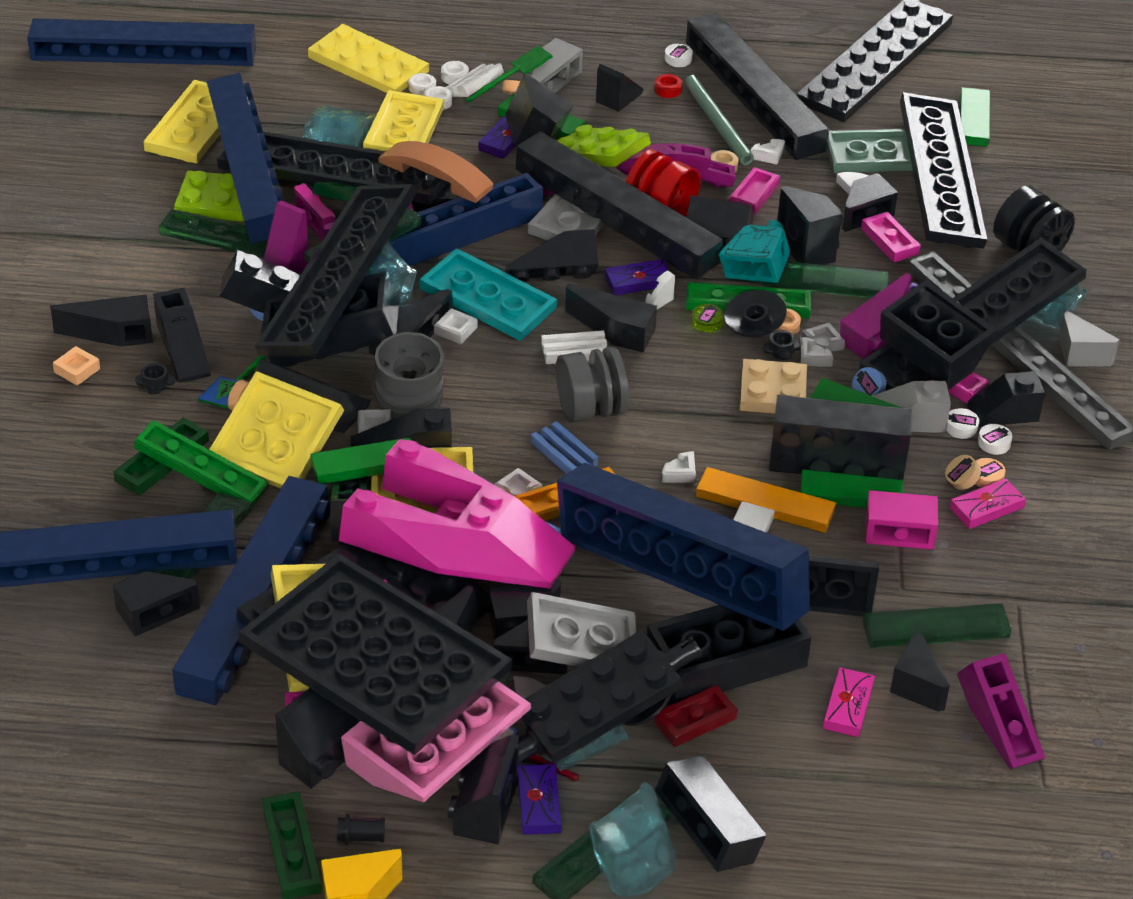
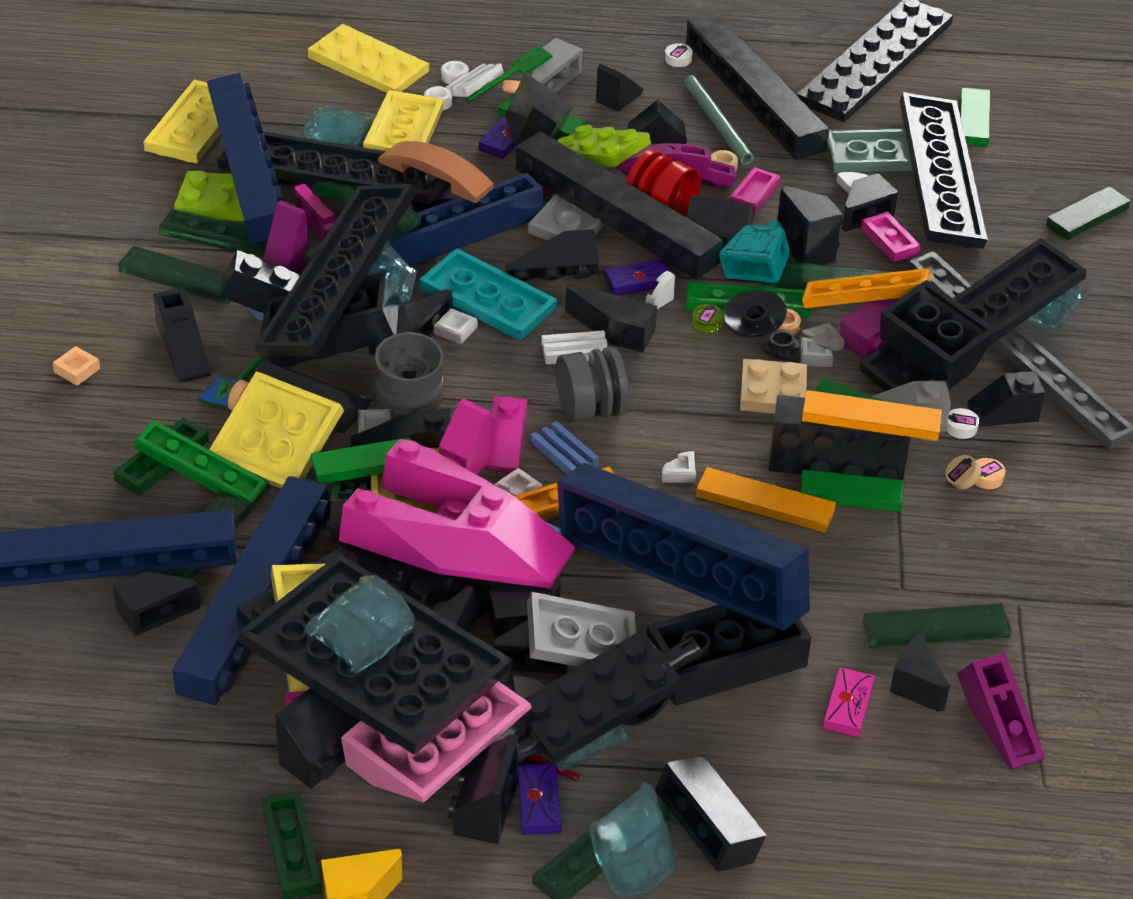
dark blue brick [27,18,256,66] -> none
black slope [50,294,153,347] -> none
black plate [135,363,175,394] -> none
black pin [337,814,385,845] -> none
white tile [408,73,436,96] -> none
red tile [654,74,682,98] -> none
dark red plate [654,685,738,748] -> none
white tile [733,501,775,533] -> none
white tile [750,139,785,164] -> none
black slope [809,556,880,618] -> none
tile [852,367,886,396] -> none
dark pink brick [865,491,938,550] -> none
dark pink tile [948,372,990,404] -> none
dark pink tile [950,479,1026,529] -> none
white tile [978,424,1012,455] -> none
black wheel [993,185,1075,253] -> none
light grey slope [1058,311,1120,366] -> none
none -> clear green tile [118,246,230,304]
none -> clear light blue slope [305,575,414,674]
none -> dark pink slope [439,398,491,475]
none -> dark pink slope [485,396,527,473]
none -> black slope [628,99,687,144]
none -> light orange tile [802,268,931,308]
none -> light orange tile [802,390,942,441]
none -> tile [1046,186,1131,240]

